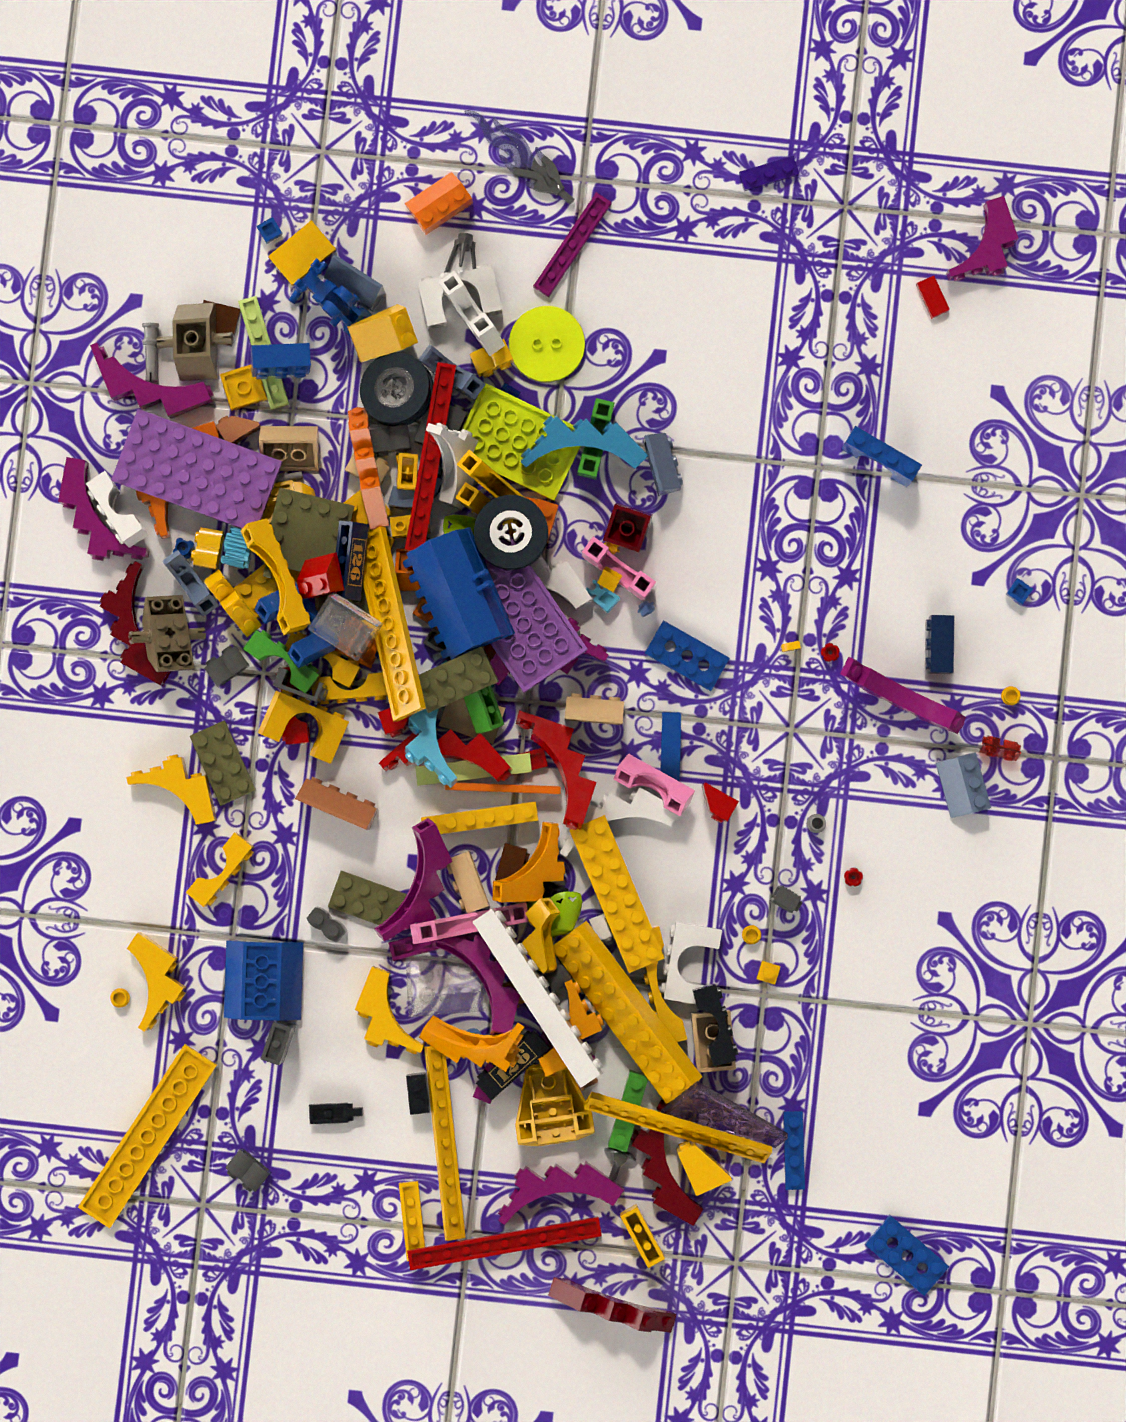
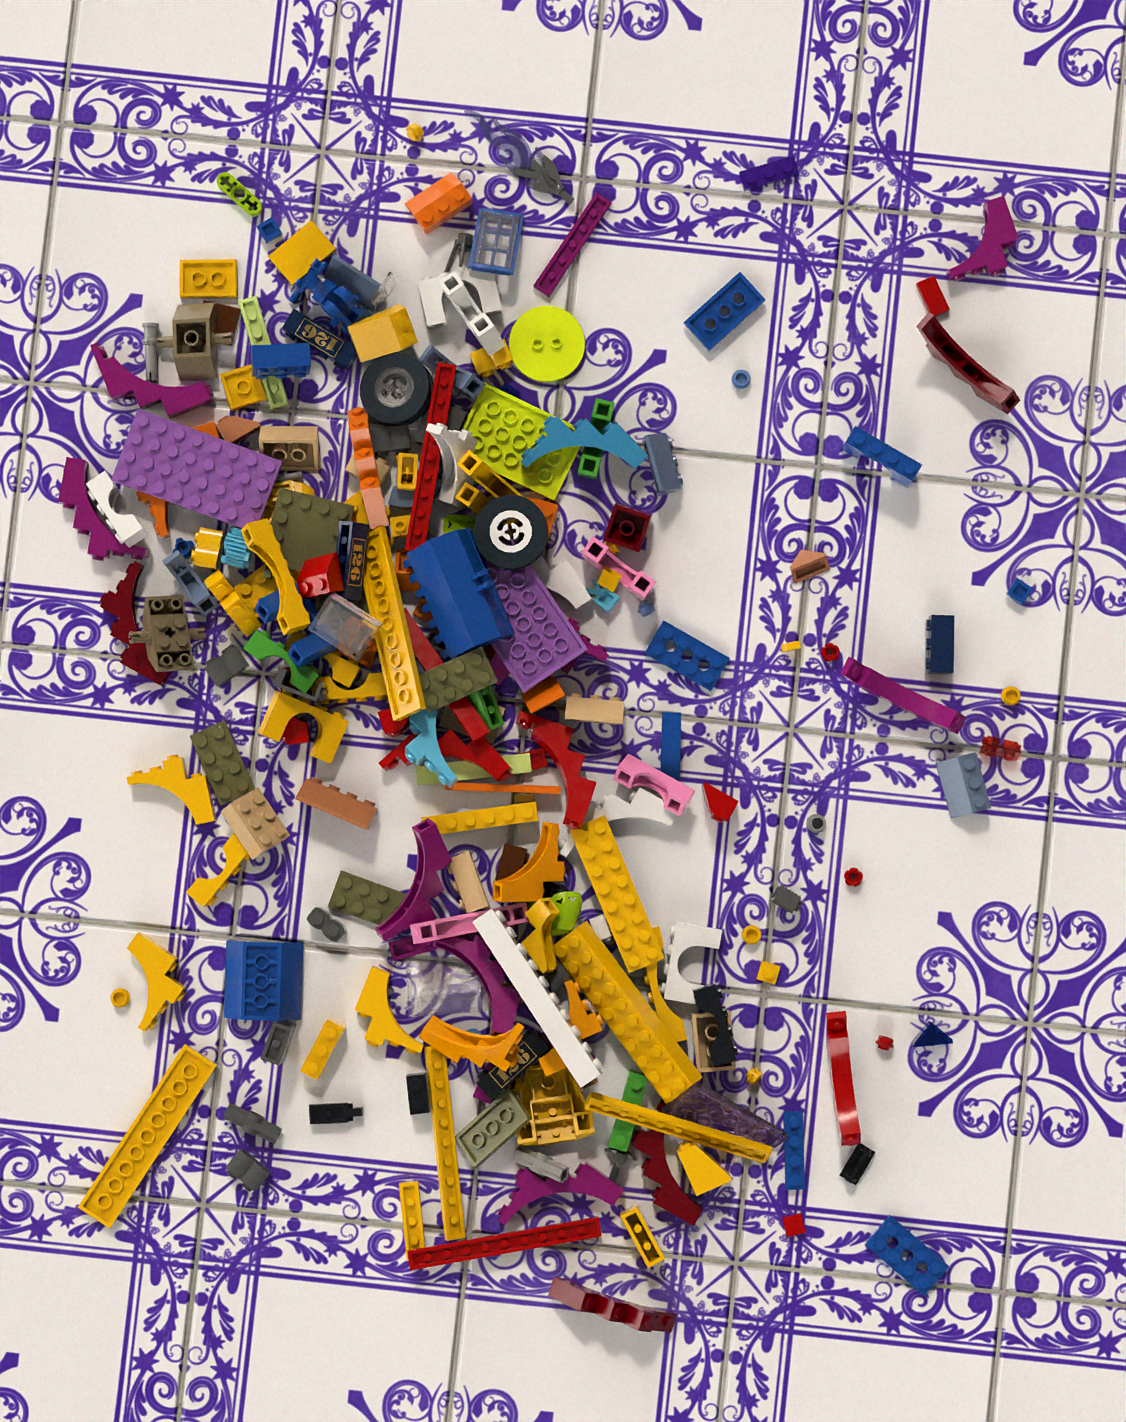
none -> yellow tile [180,259,237,299]
none -> lime beam [217,172,263,217]
none -> tan brick [221,788,290,860]
none -> dark grey piece [223,1103,282,1144]
none -> dark blue brick [282,309,358,370]
none -> yellow arch [300,1018,346,1080]
none -> clear piece [371,272,396,312]
none -> red tile [404,608,490,743]
none -> yellow plate [406,123,424,141]
none -> olive plate [455,1088,532,1168]
none -> clear piece [468,208,524,276]
none -> yellow plate [505,1077,523,1095]
none -> light grey piece [513,1145,570,1183]
none -> pearl gold tile [514,794,534,803]
none -> orange slope [521,676,565,715]
none -> blue plate [683,272,766,351]
none -> medium blue plate [731,370,751,389]
none -> yellow plate [745,1068,763,1085]
none -> red tile [782,1213,806,1237]
none -> nougat slope [790,550,830,583]
none -> red arch [826,1011,861,1146]
none -> black hinge [839,1144,875,1185]
none -> red plate [875,1035,894,1051]
none -> clear blue slope [912,1021,953,1047]
none -> dark red arch [916,312,1020,414]

